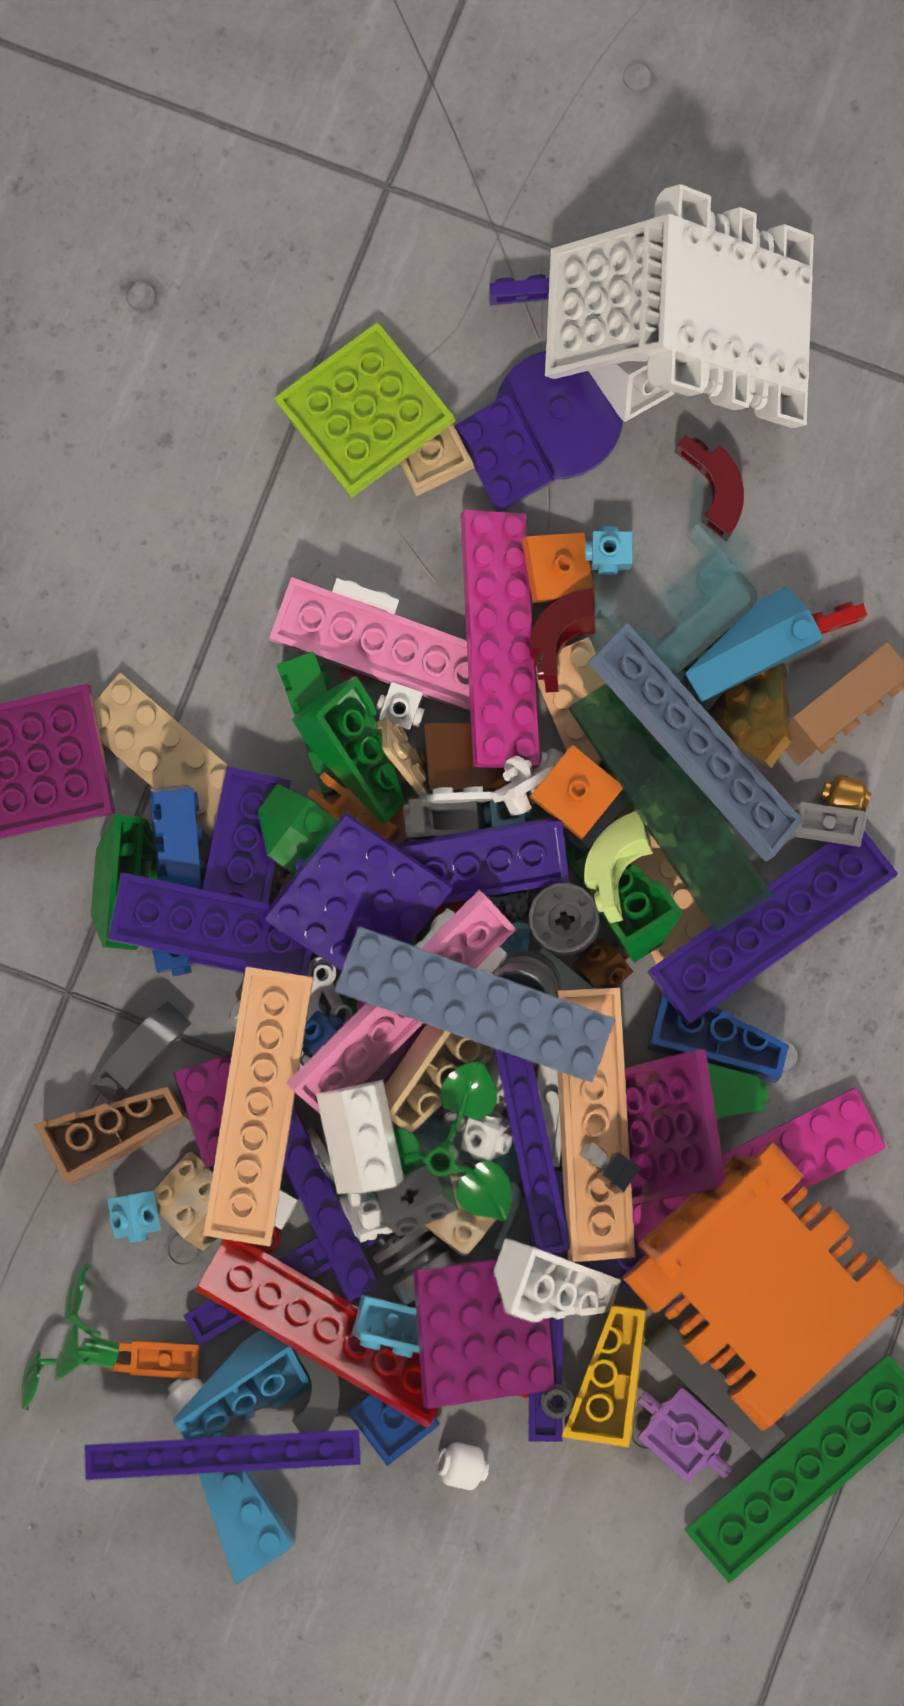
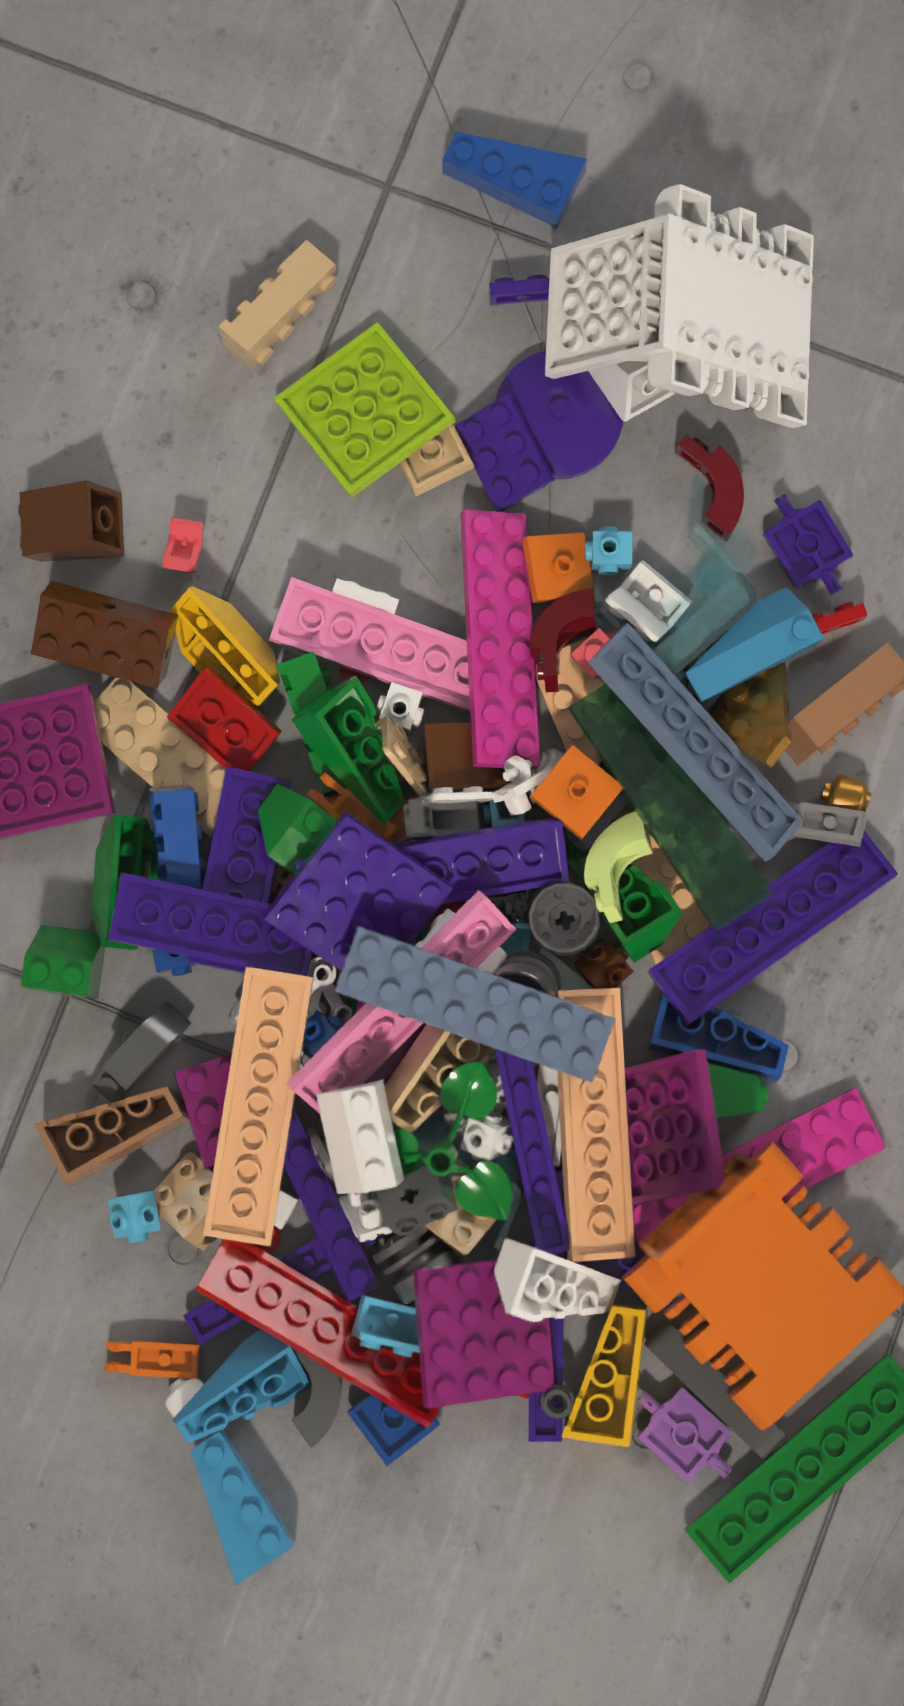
green plant [21,1263,119,1410] -> none
dark purple plate [84,1429,361,1480] -> none
white head [437,1442,489,1490] -> none
black piece [579,1142,641,1194] -> none
none -> reddish brown slope [18,480,124,562]
none -> green slope [20,925,105,999]
none -> reddish brown brick [31,581,178,689]
none -> coral bracket [163,518,203,573]
none -> red plate [167,666,282,772]
none -> yellow wedge [171,586,281,706]
none -> tan wedge [218,240,337,370]
none -> blue wedge [442,132,587,228]
none -> coral bracket [570,628,613,680]
none -> white bracket [605,560,693,642]
none -> dark purple plate [763,494,853,595]

